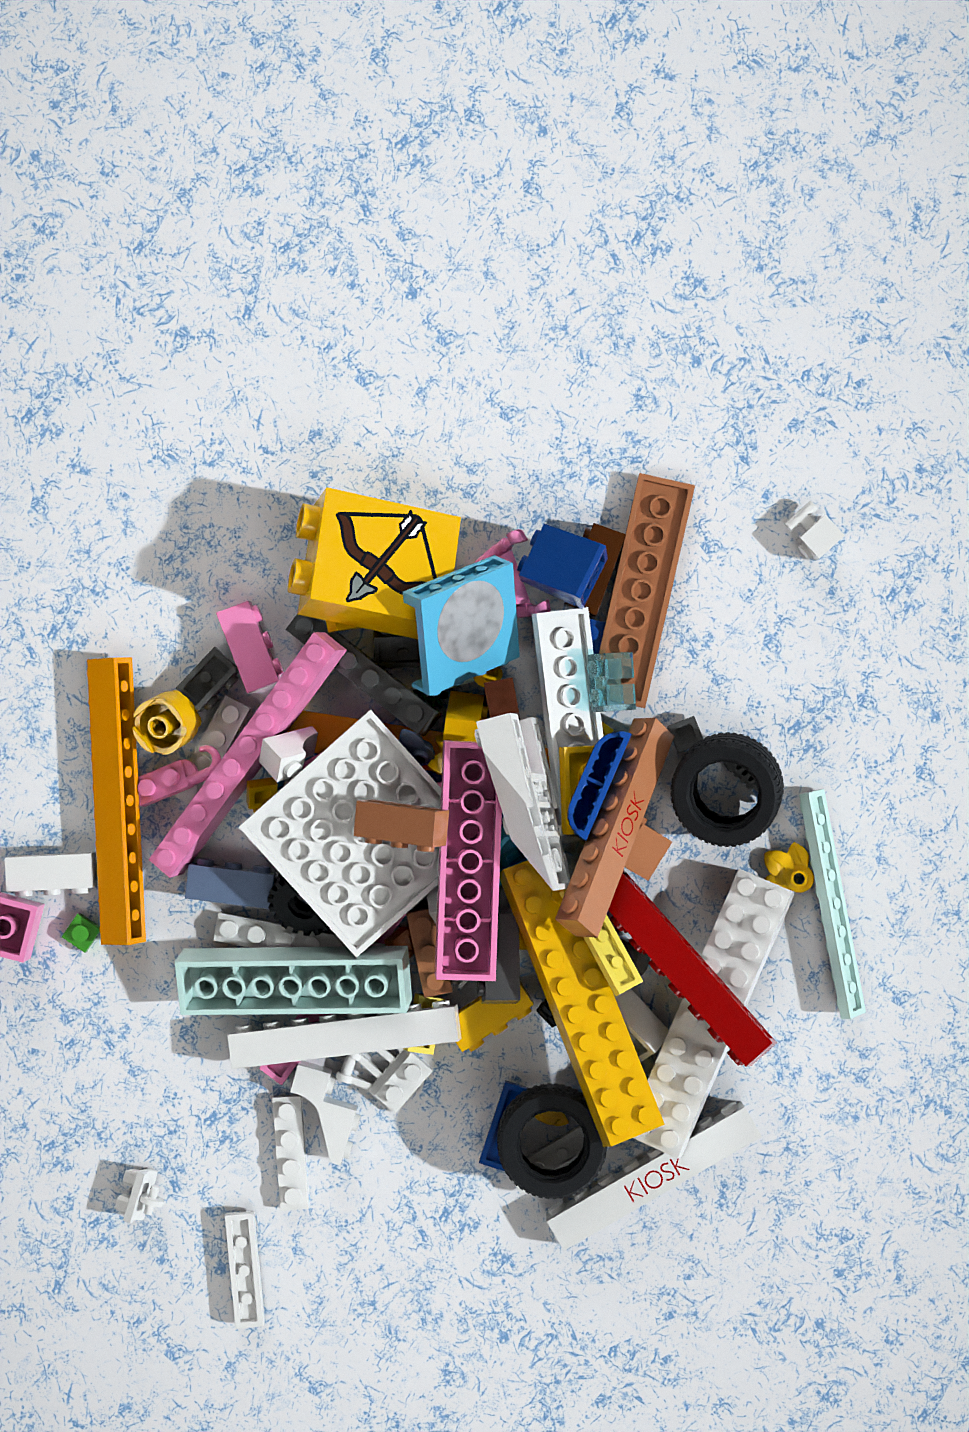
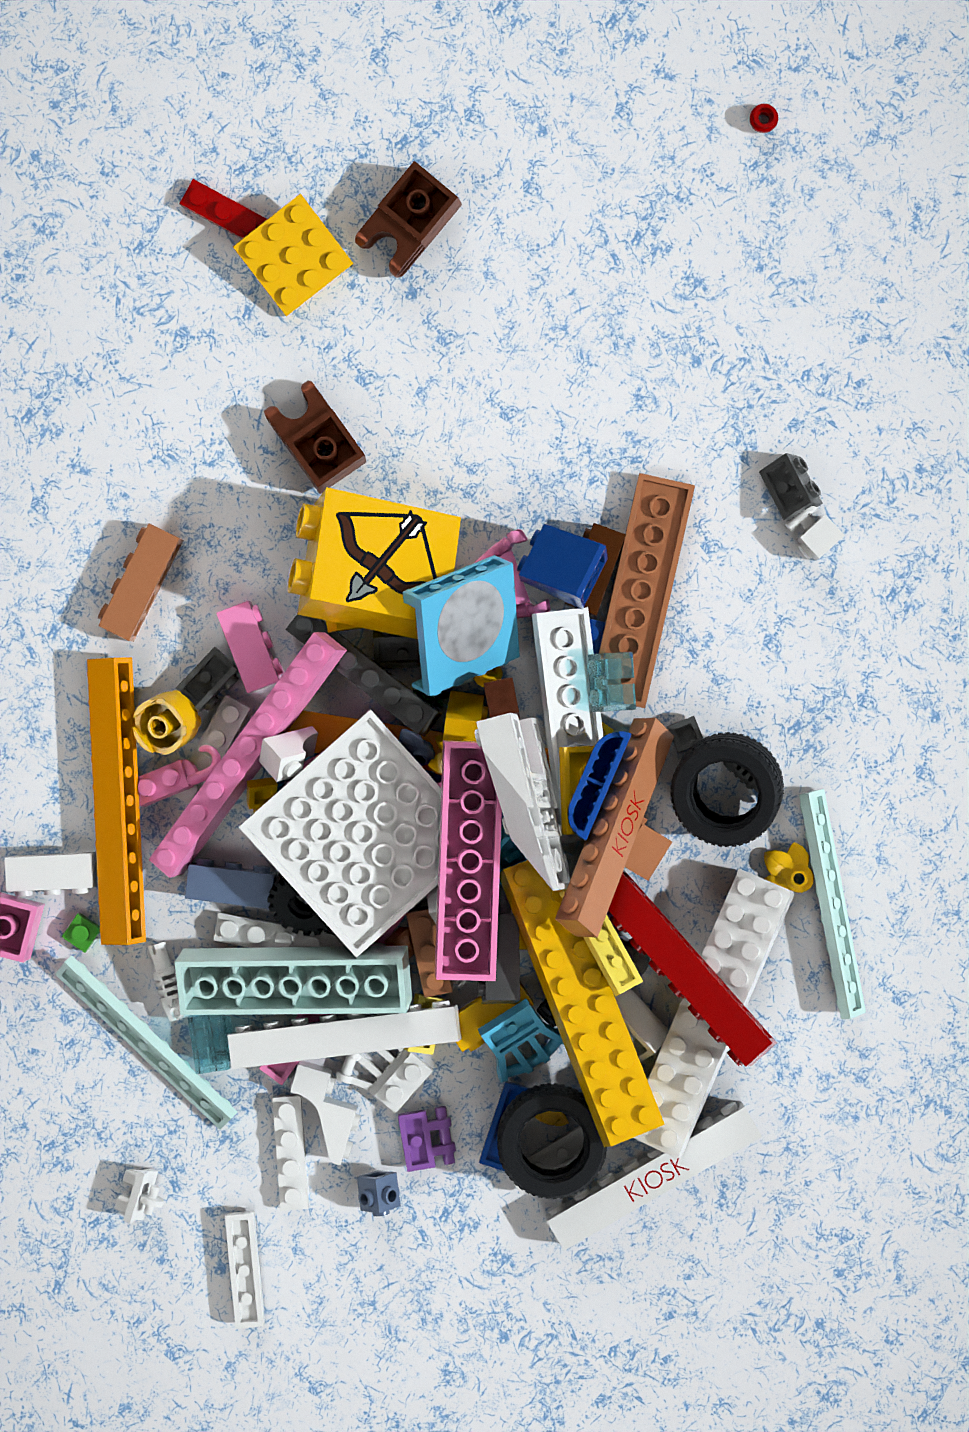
nougat brick [354,799,449,852] -> none
none -> light aqua plate [55,956,237,1129]
none -> nougat brick [98,523,184,642]
none -> white hinge [147,941,189,1022]
none -> red plate [179,179,267,239]
none -> clear light blue brick [188,1015,232,1074]
none -> yellow plate [233,193,354,317]
none -> copper brick [264,380,366,494]
none -> copper brick [355,161,462,278]
none -> sand blue brick [357,1170,401,1216]
none -> medium lavender plate [398,1106,456,1172]
none -> medium azure plate [478,999,564,1083]
none -> red plate [749,104,778,133]
none -> dark grey bracket [759,453,823,521]

